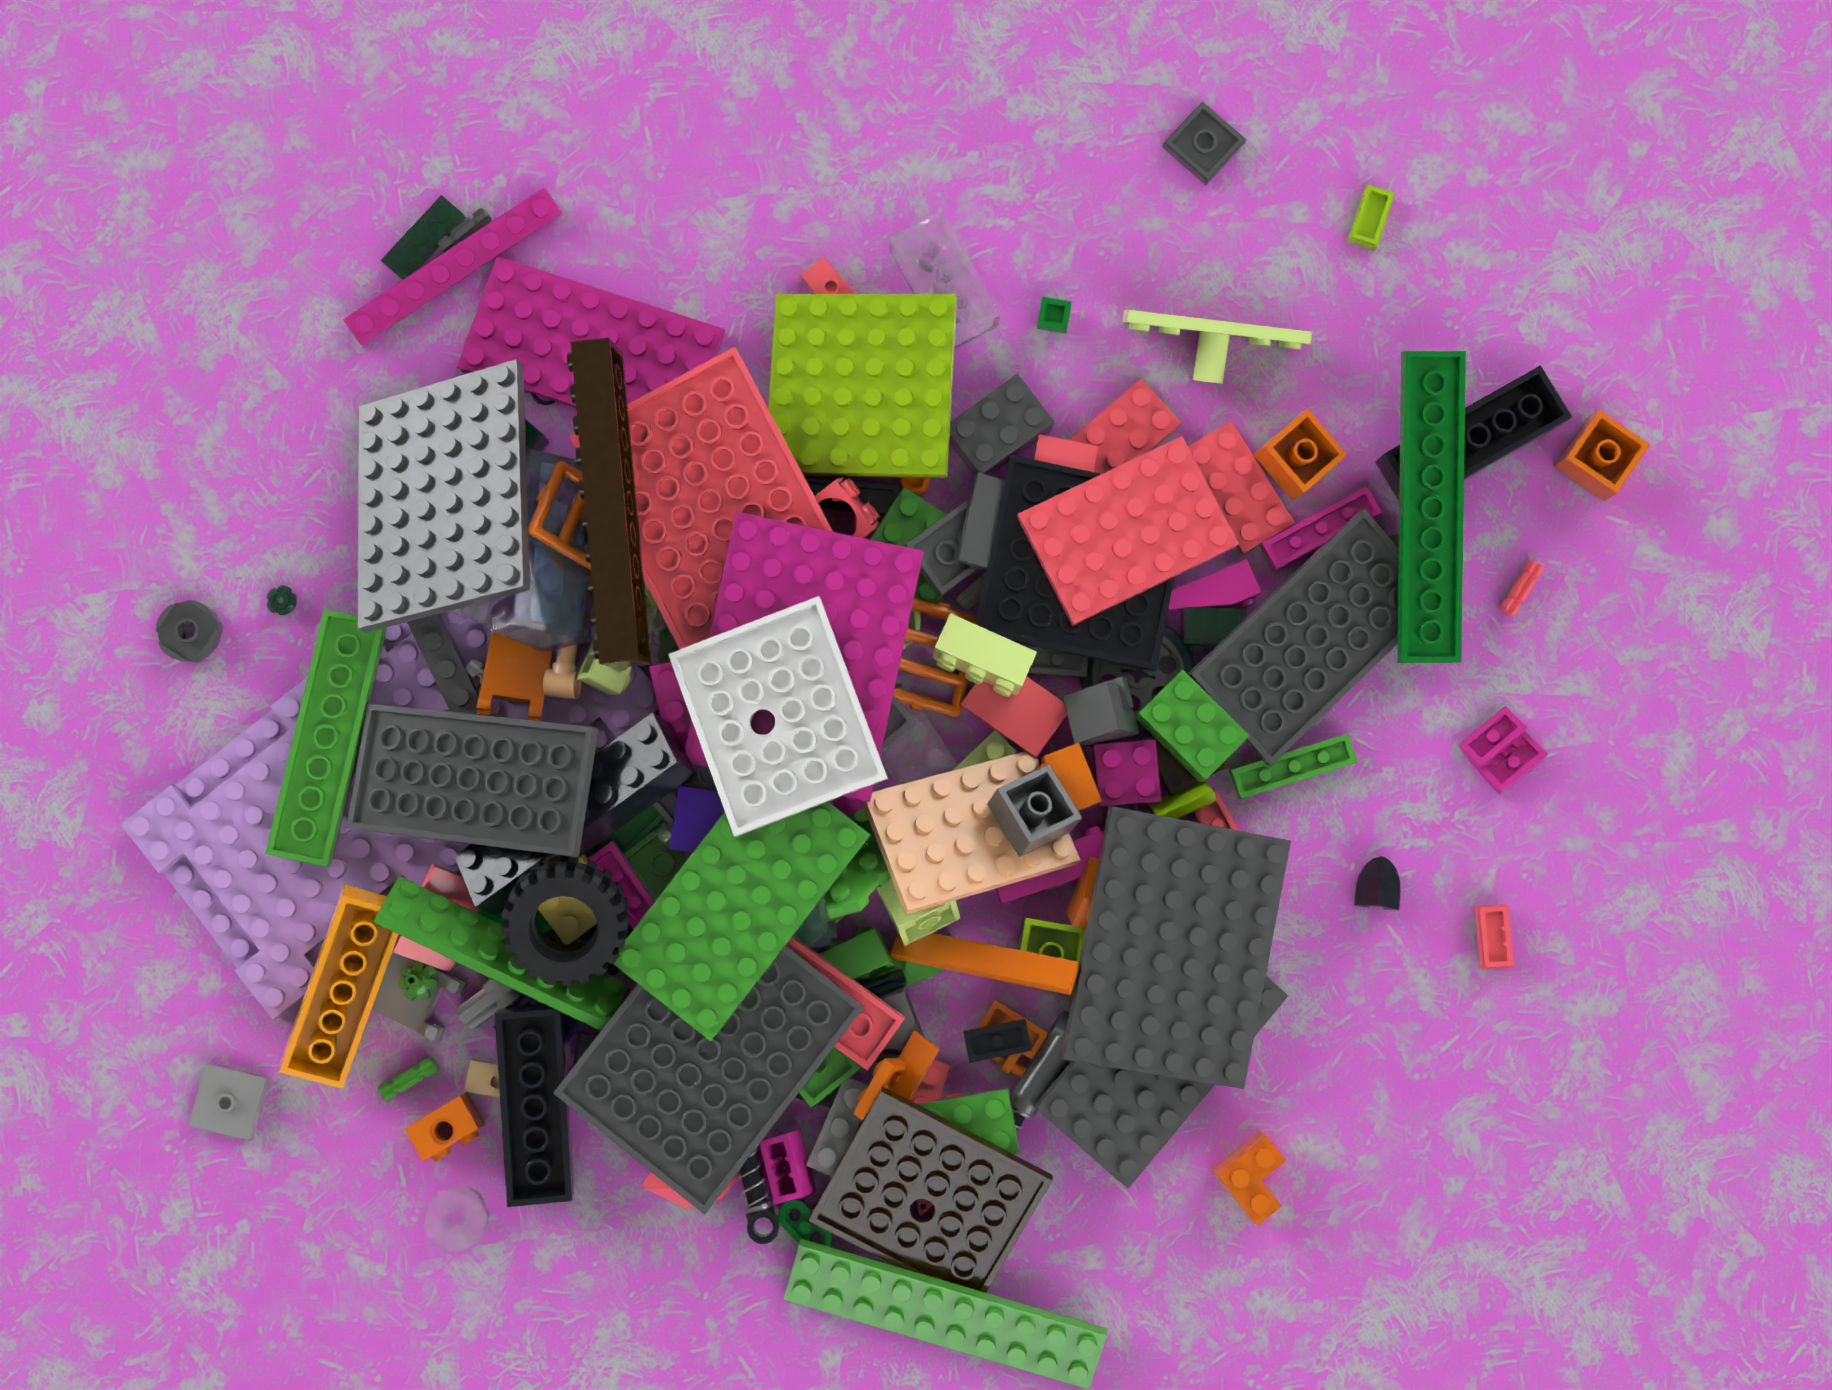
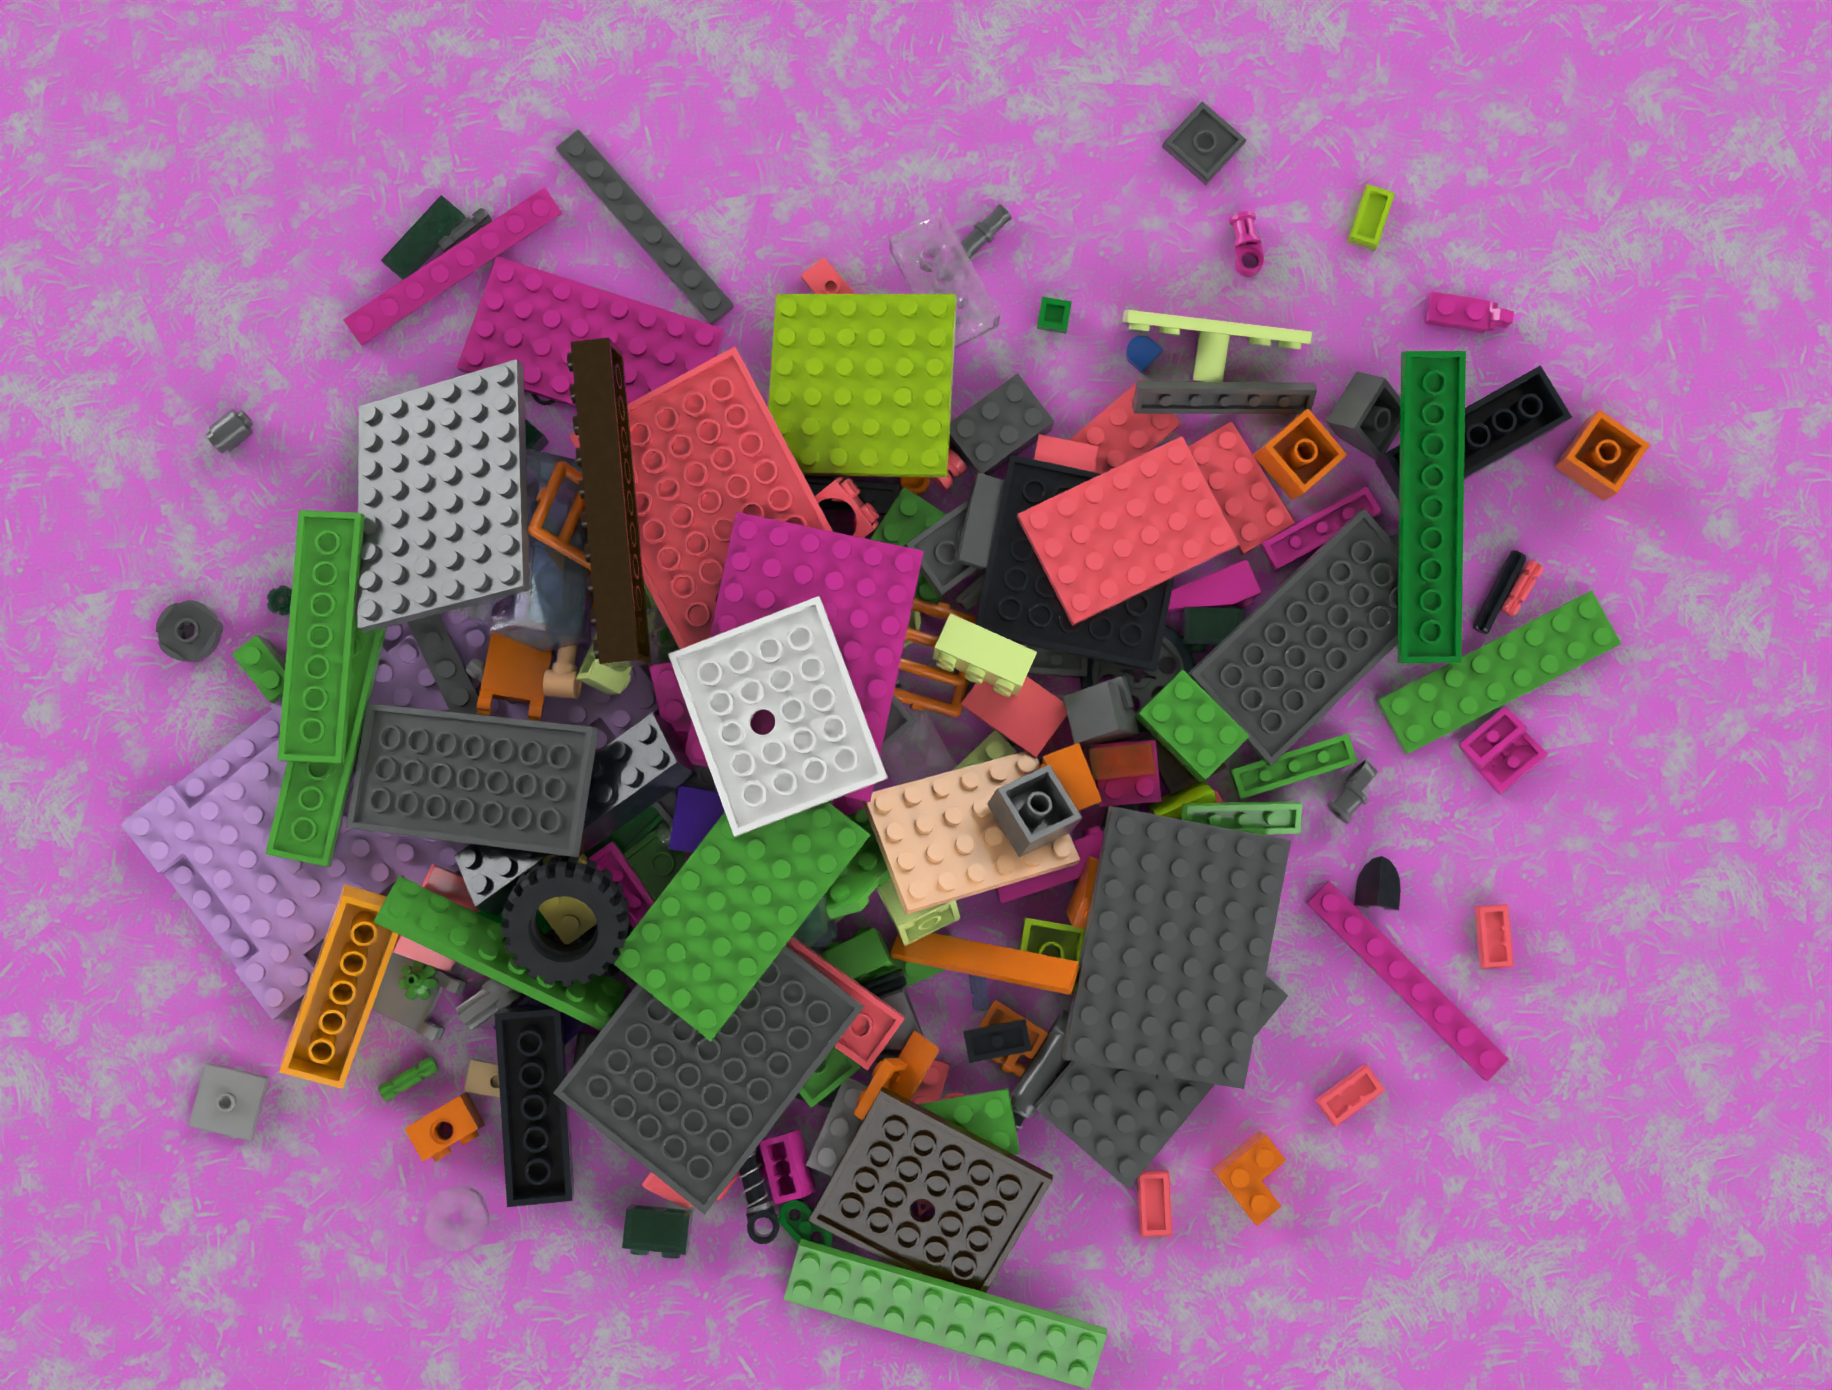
none -> dark grey brick [205,409,254,453]
none -> bright green brick [231,635,286,703]
none -> bright green plate [277,510,365,764]
none -> dark grey plate [556,129,734,325]
none -> clear green brick [622,1204,693,1259]
none -> coral wheel [930,449,968,491]
none -> dark grey pin [956,204,1012,260]
none -> clear light blue axle [968,974,990,1011]
none -> clear orange plate [1088,742,1156,781]
none -> blue tile [1126,336,1163,373]
none -> dark grey plate [1132,381,1317,414]
none -> coral tile [1137,1170,1172,1237]
none -> bright green plate [1182,801,1302,835]
none -> dark pink connector [1229,211,1264,277]
none -> dark pink plate [1306,881,1509,1081]
none -> coral plate [1315,1064,1386,1127]
none -> dark grey slope [1326,372,1400,460]
none -> dark grey connector [1327,760,1378,824]
none -> bright green plate [1376,590,1621,755]
none -> dark pink hinge [1425,291,1514,333]
none -> black axle [1473,550,1526,634]

